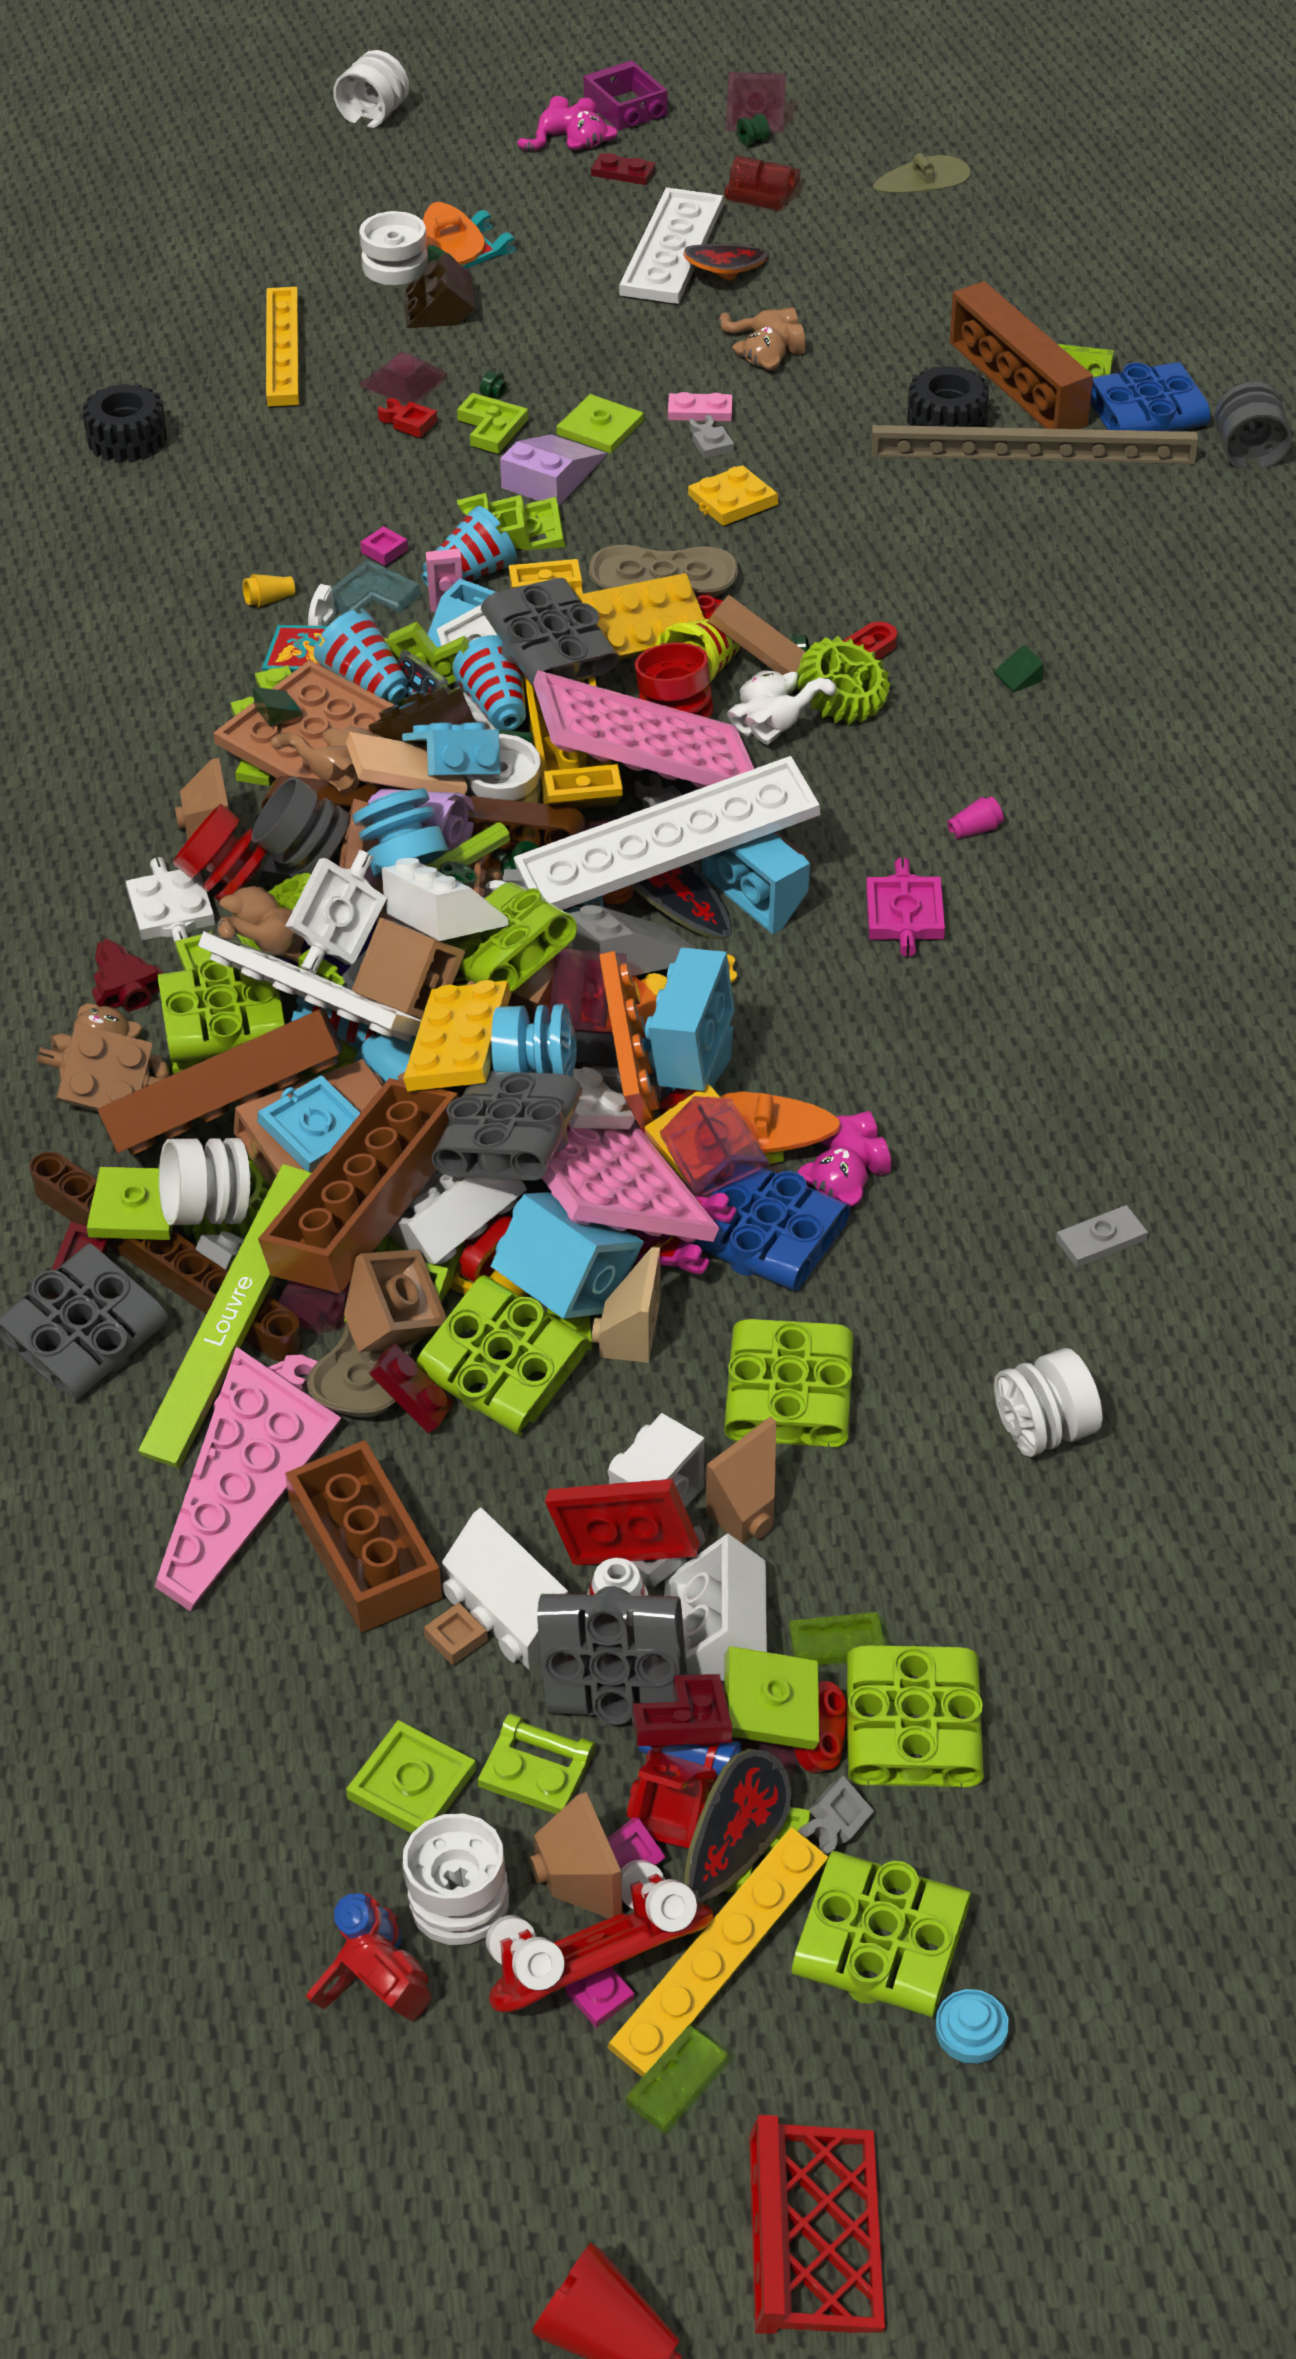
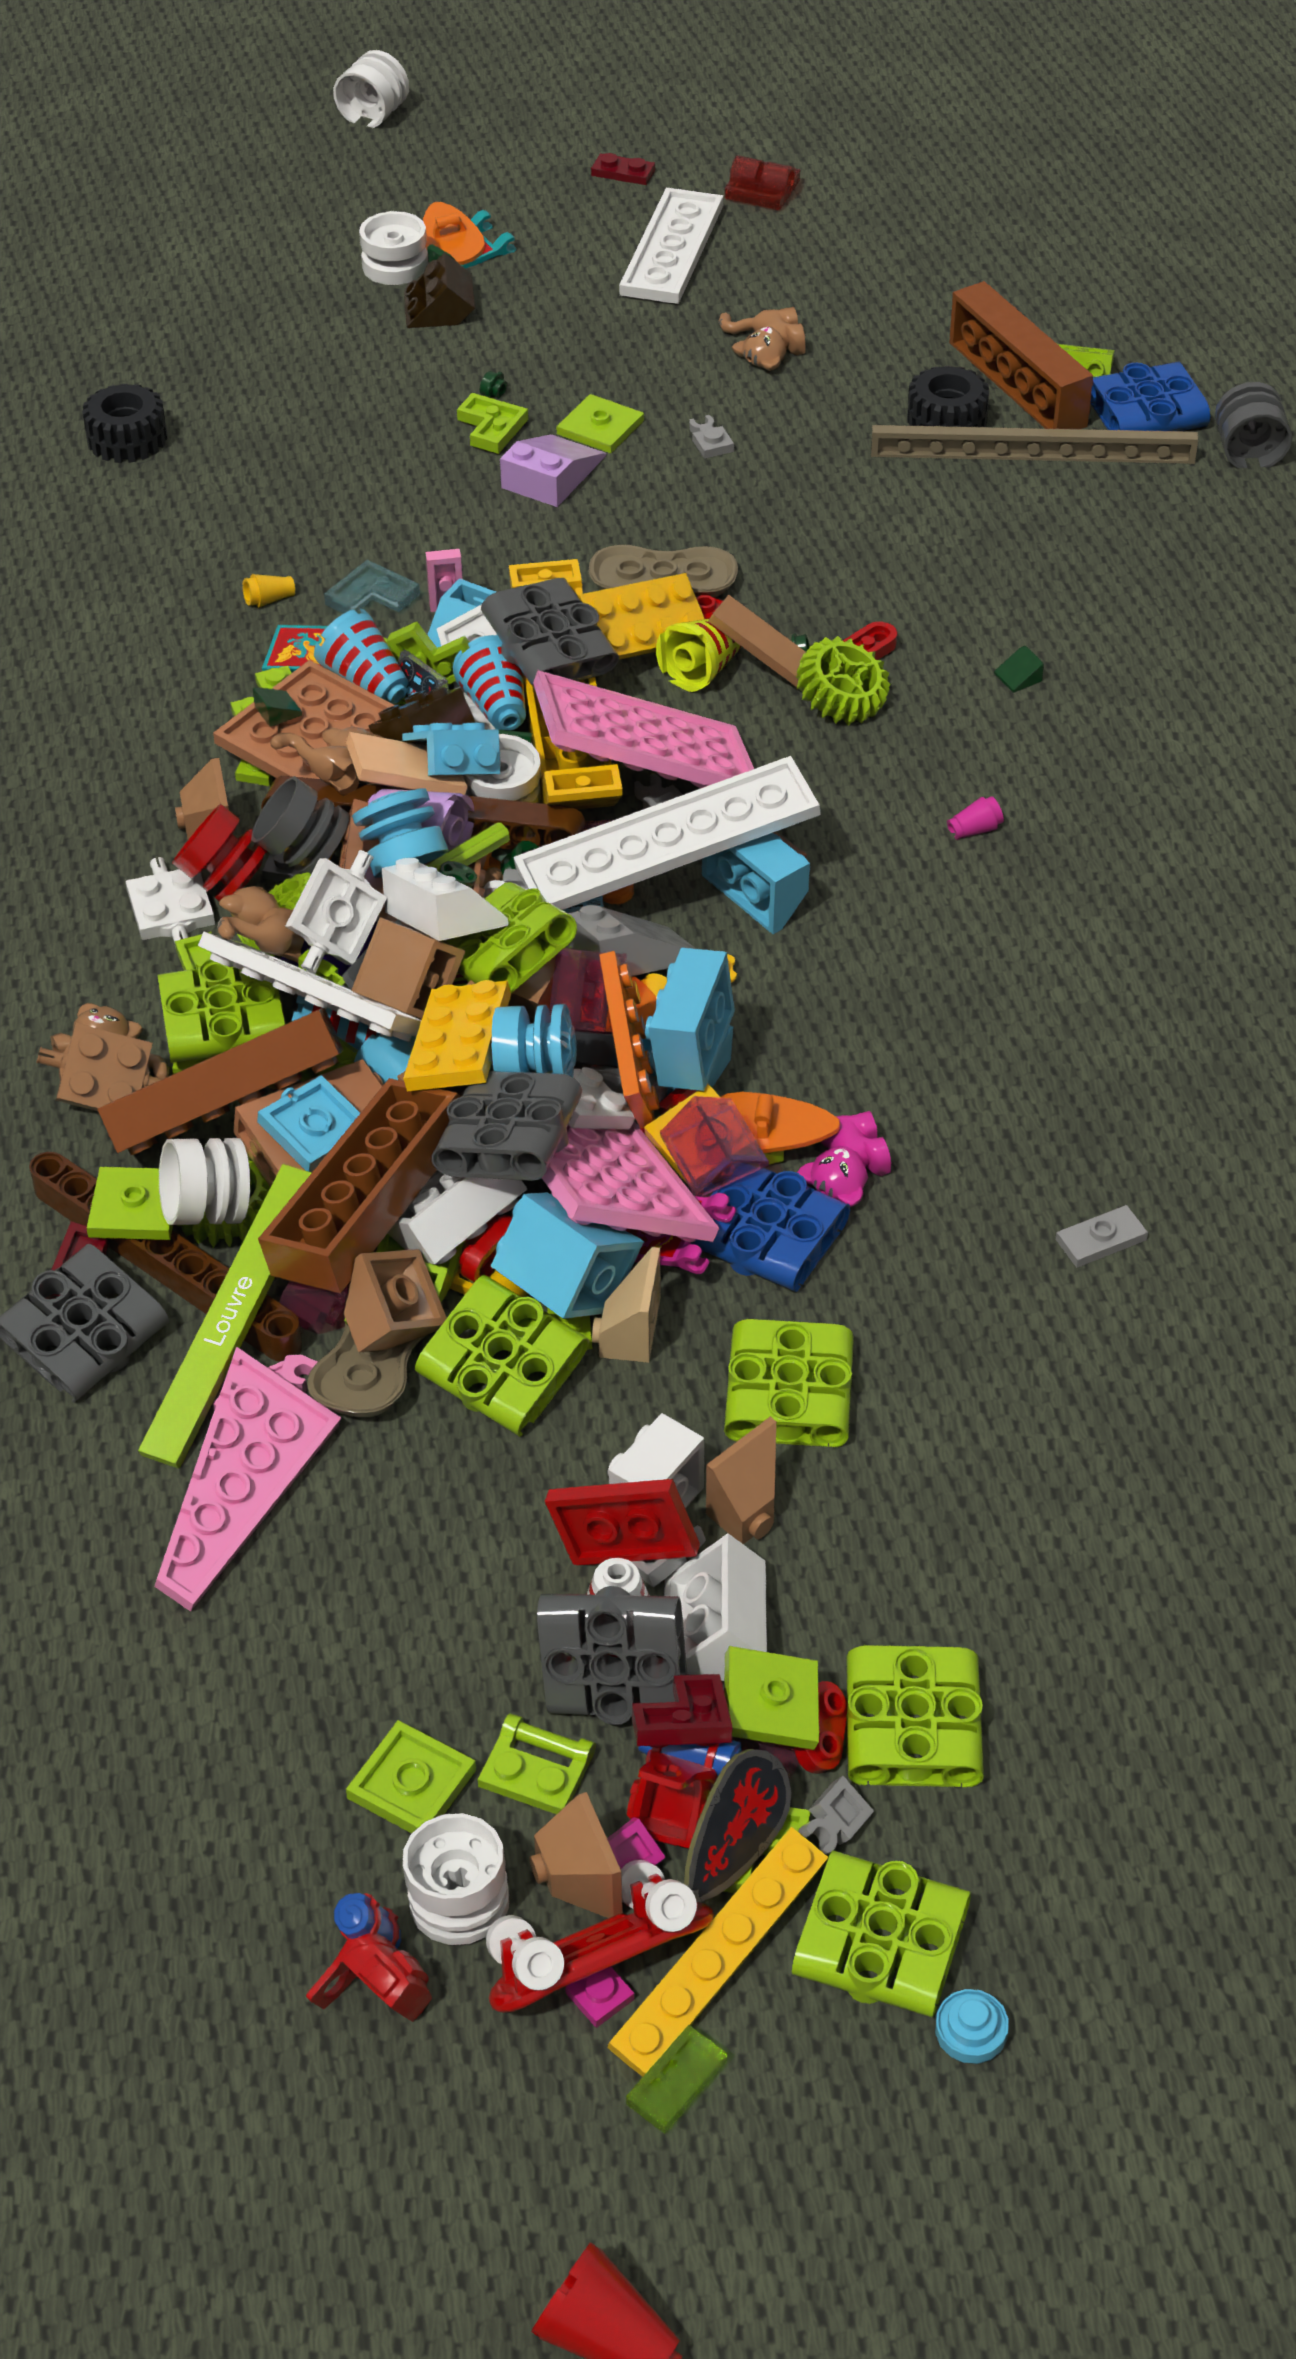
dark red rock [92,938,164,1012] -> none
light grey plate [195,1231,245,1270] -> none
yellow plate [266,287,299,407] -> none
dark orange brick [285,1440,442,1633] -> none
white tile [308,584,336,626] -> none
clear pink slope [359,352,447,405] -> none
dark pink plate [360,526,408,566] -> none
dark red plate [369,1343,453,1433] -> none
red plate [377,398,438,438] -> none
medium azure cone [421,506,517,587] -> none
medium nougat plate [424,1602,488,1665] -> none
white slope [441,1508,568,1670] -> none
lime slope [457,493,566,550] -> none
dark pink animal [517,96,617,151] -> none
magenta window [583,60,668,131] -> none
shield [631,862,731,939] -> none
red wheel [635,642,714,719] -> none
bright pink plate [668,392,732,421] -> none
shield [683,244,768,281] -> none
yellow plate [688,465,778,526] -> none
clear pink slope [726,72,786,132] -> none
white animal [727,671,836,745] -> none
dark green wheel [736,113,770,147] -> none
red fence [749,2115,885,2334] -> none
clear neon green plate [788,1612,885,1665] -> none
dark pink plate [866,858,945,957] -> none
olive shield [873,153,971,193] -> none
white wheel [994,1348,1102,1457] -> none

